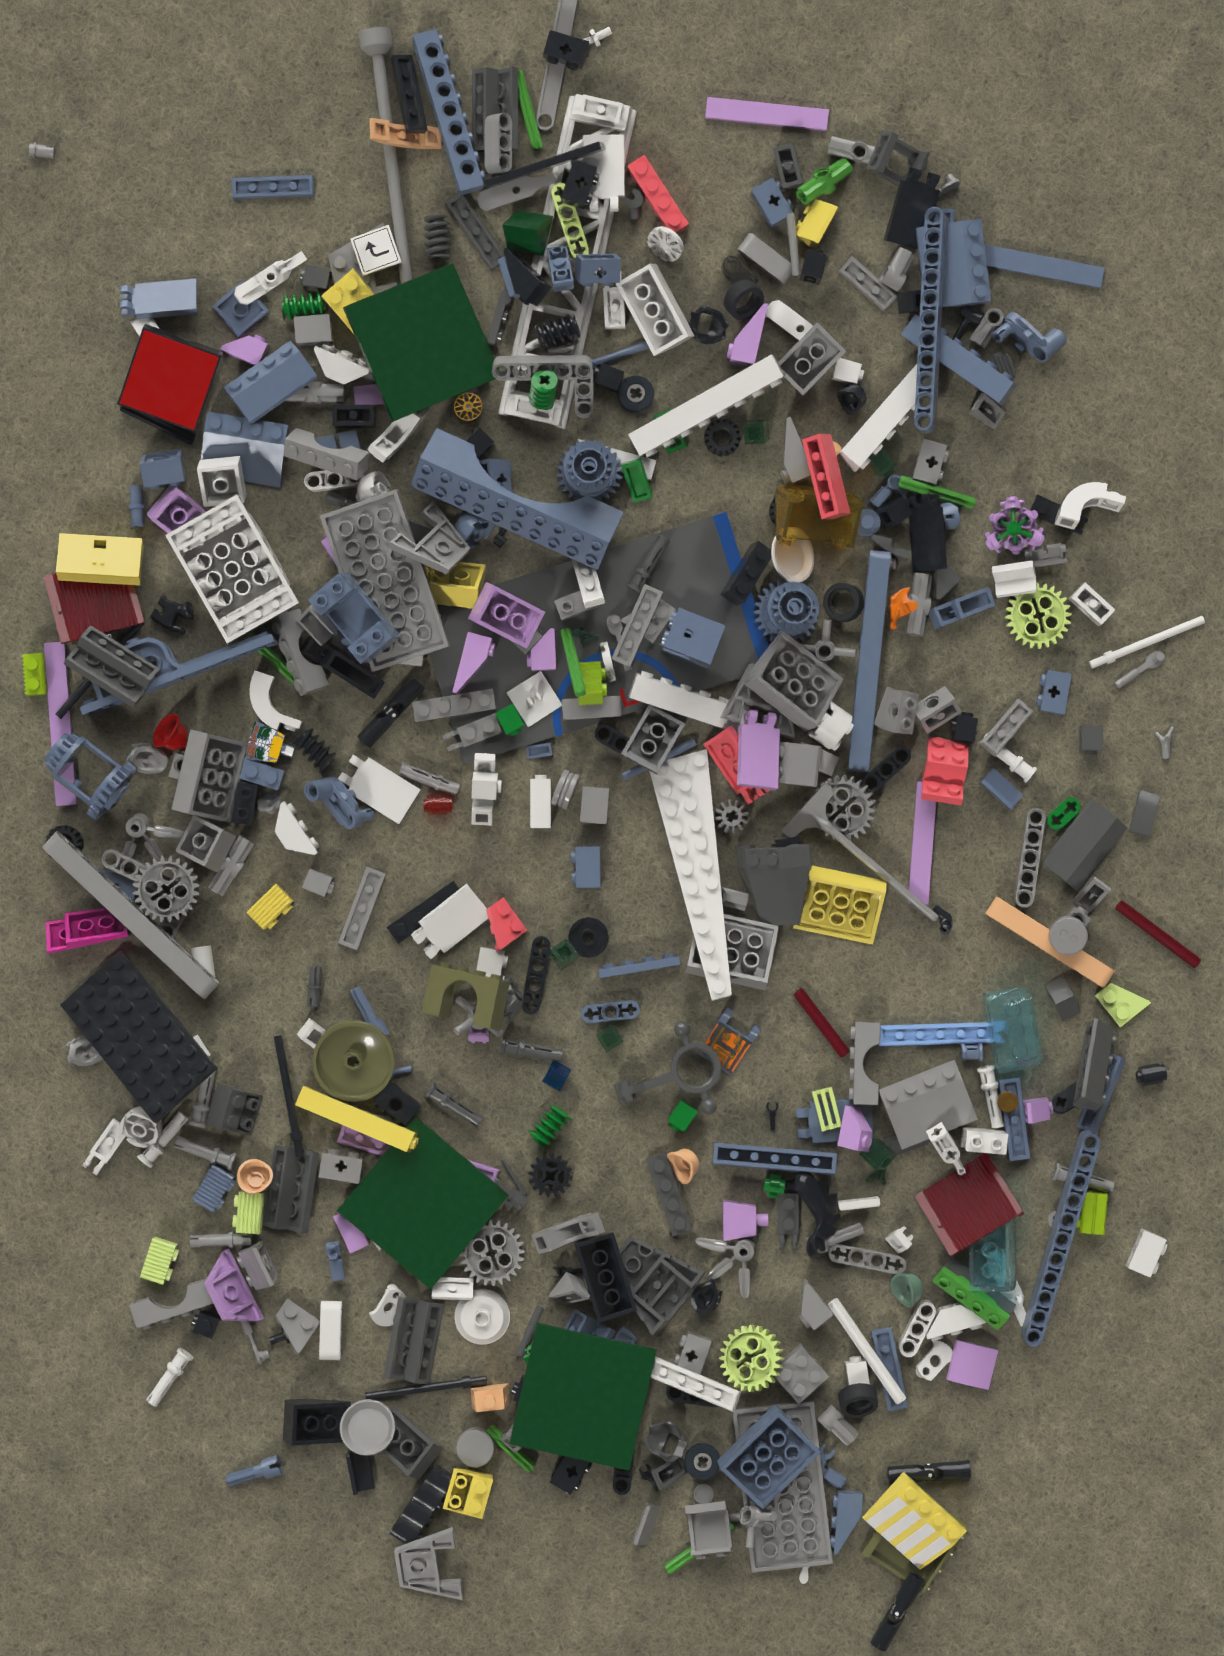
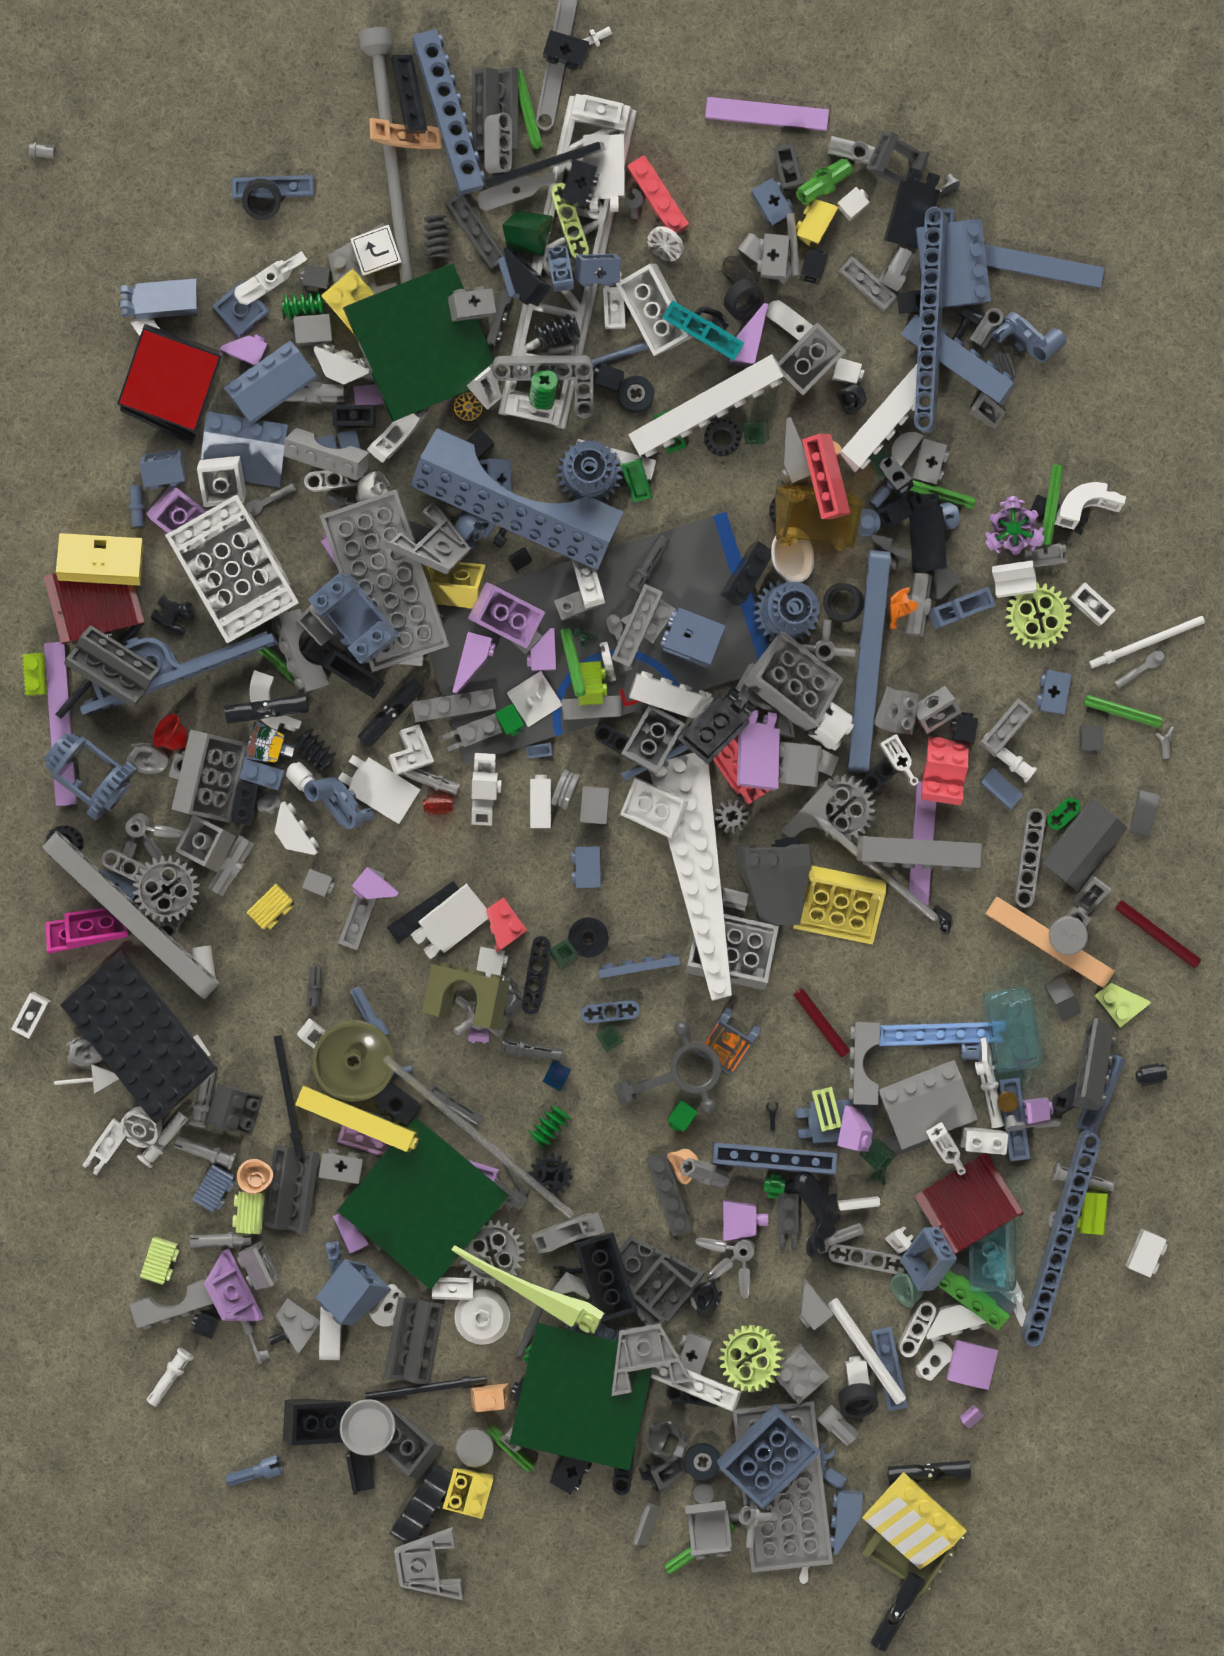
none -> white brick [11,992,52,1039]
none -> white piece [54,1064,119,1094]
none -> black piece [224,694,309,724]
none -> black tyre [242,179,282,220]
none -> light grey piece [244,483,296,517]
none -> white brick [286,762,314,792]
none -> sand blue slope [316,1259,391,1326]
none -> lavender slope [352,867,400,899]
none -> clear piece [382,1055,574,1219]
none -> white plate [388,724,434,776]
none -> light grey brick [448,286,496,322]
none -> yellowish green plate [451,1246,604,1335]
none -> white slope [467,363,502,409]
none -> black slope [508,547,532,571]
none -> light grey wing [612,1323,692,1396]
none -> white tile [620,777,689,839]
none -> teal slope [662,300,744,361]
none -> black tile [677,687,755,764]
none -> light grey piece [680,1158,730,1188]
none -> light grey brick [757,234,789,280]
none -> white brick [837,187,869,222]
none -> light grey brick [857,836,982,872]
none -> black leg [877,455,914,497]
none -> white piece [879,734,918,786]
none -> white tile [891,432,923,466]
none -> sand blue window [901,1227,957,1291]
none -> lavender slope [960,1405,984,1429]
none -> white piece [975,1037,993,1077]
none -> light grey piece [1006,1115,1061,1131]
none -> bright green axle [1042,464,1064,545]
none -> bright green axle [1084,695,1163,728]

